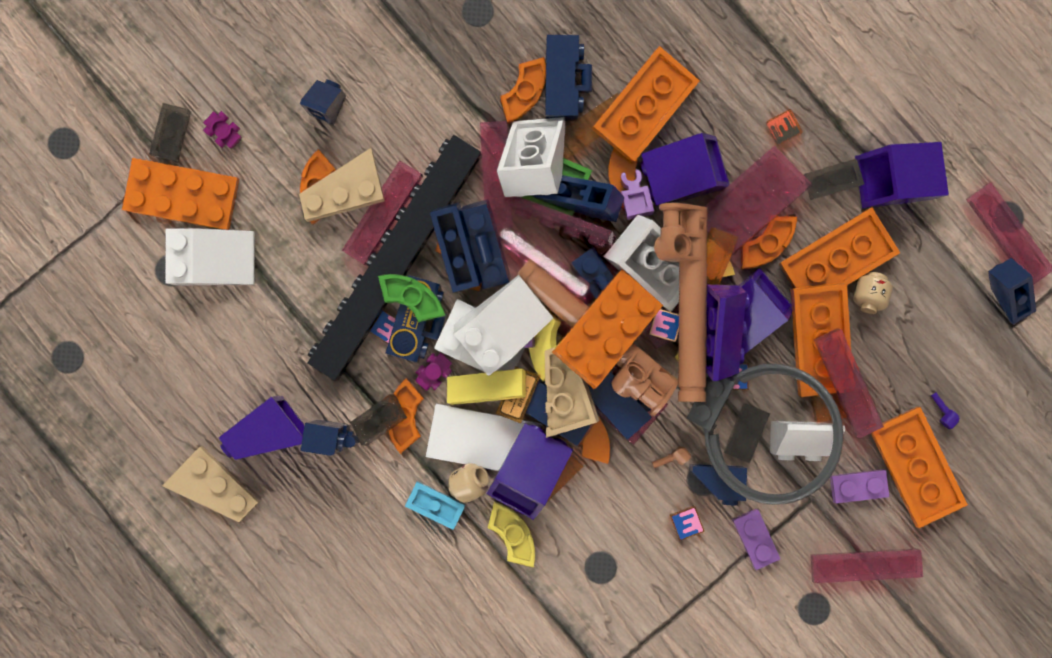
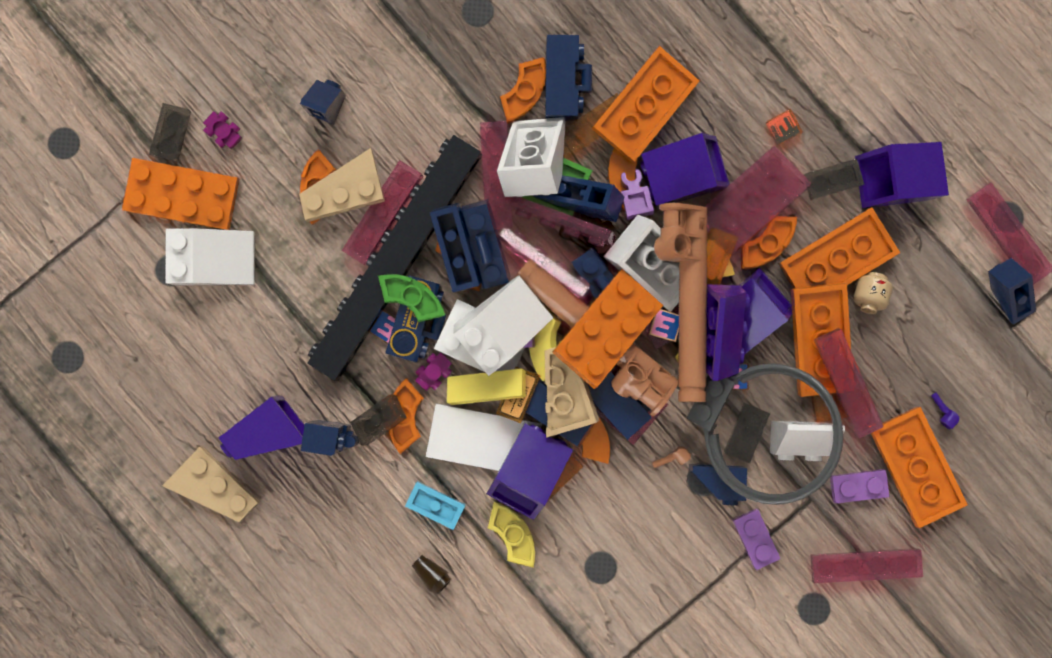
tan head [448,463,489,503] -> none
tile [669,505,705,541] -> none
none -> dark brown cone [412,555,452,595]

